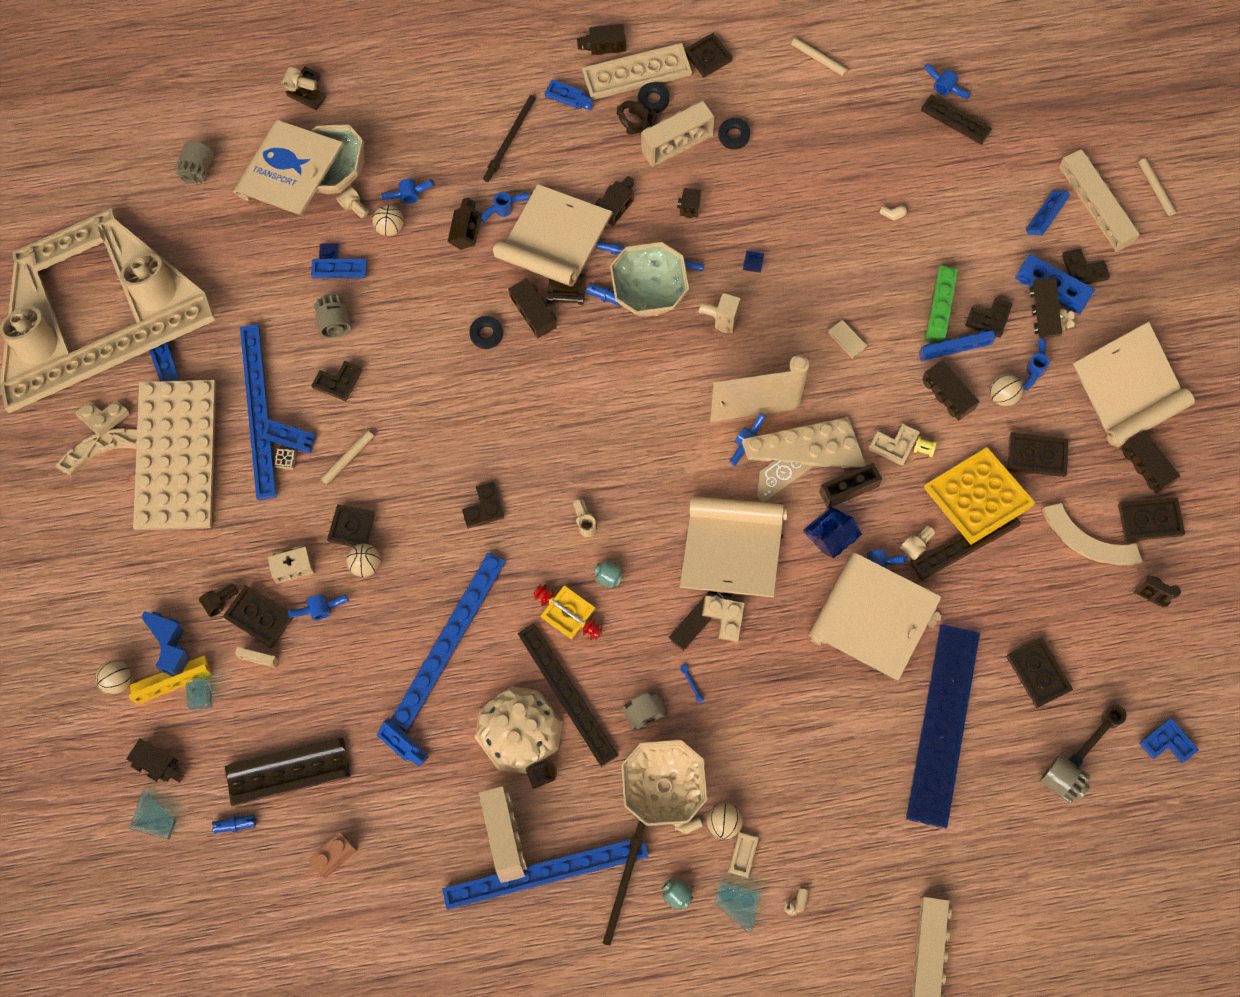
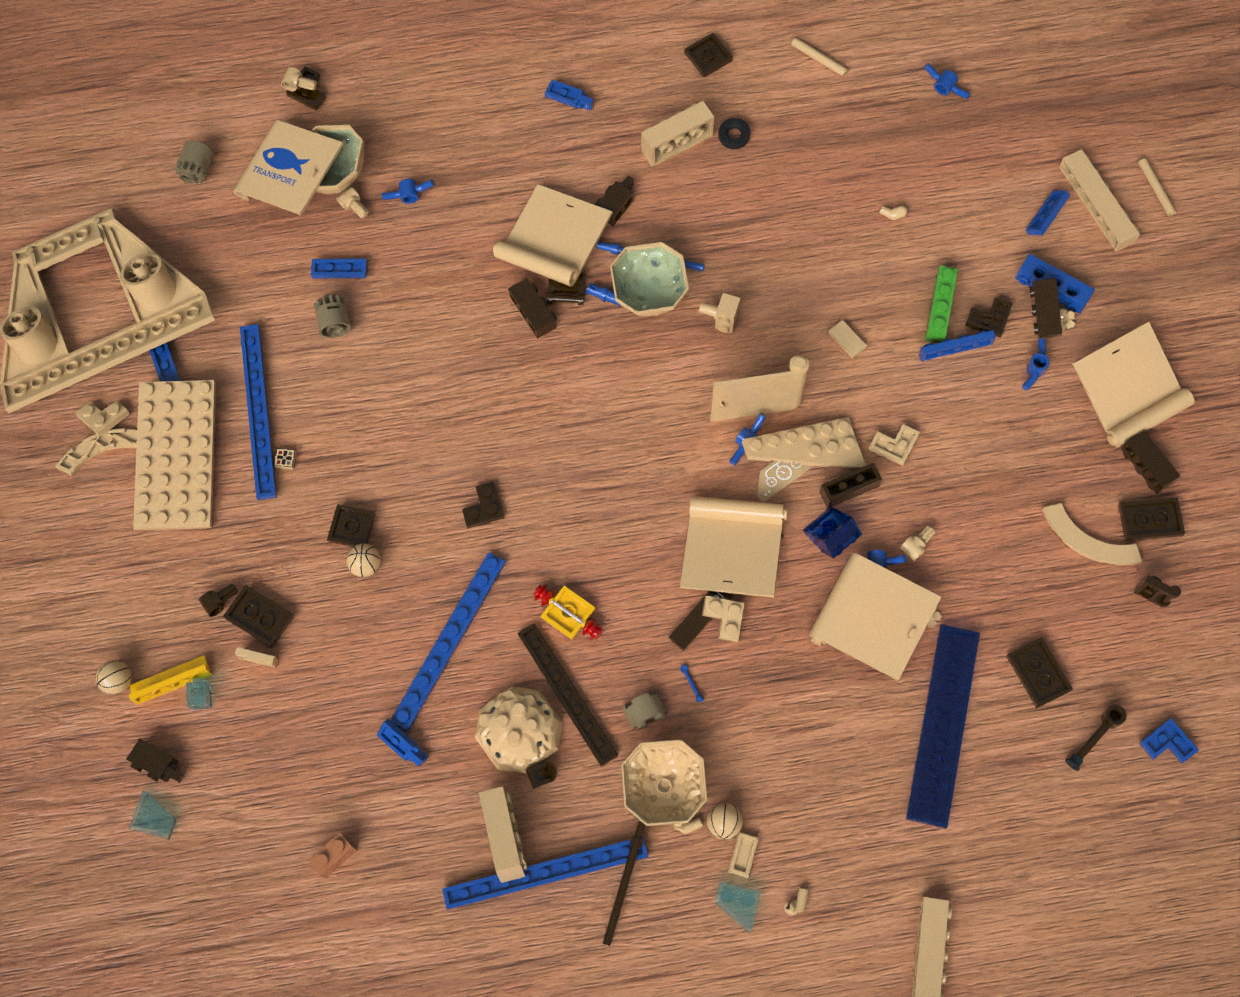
blue arch [142,611,190,676] -> none
blue pin [212,814,256,834] -> none
dark brown plate [225,738,351,806] -> none
blue hinge [261,419,316,453] -> none
tan brick [268,546,314,584] -> none
blue piece [288,594,349,620] -> none
dark brown plate [311,361,362,402] -> none
clear blue plate [319,243,339,259] -> none
tan piece [320,430,374,485] -> none
tan piece [372,205,404,237] -> none
dark brown hinge [447,197,482,250] -> none
black tyre [469,316,503,349] -> none
blue piece [481,192,529,223] -> none
dark brown bar [483,95,536,182] -> none
tan axle [573,499,596,537] -> none
dark brown hinge [577,24,626,55] -> none
tan plate [582,43,692,100] -> none
sand green head [593,560,624,588] -> none
dark brown piece [616,100,657,135] -> none
black tyre [638,82,669,113] -> none
sand green head [662,878,694,910] -> none
dark brown brick [677,188,701,218] -> none
clear blue plate [743,251,764,273] -> none
dark brown plate [911,517,1021,580] -> none
light yellow bush [913,436,937,458] -> none
dark brown plate [921,95,992,145] -> none
dark brown brick [922,360,979,421] -> none
yellow plate [924,447,1035,545] -> none
tan piece [989,374,1023,406] -> none
dark brown plate [1008,432,1069,477] -> none
dark tan gear [1039,754,1090,803] -> none
dark brown plate [1062,249,1110,285] -> none

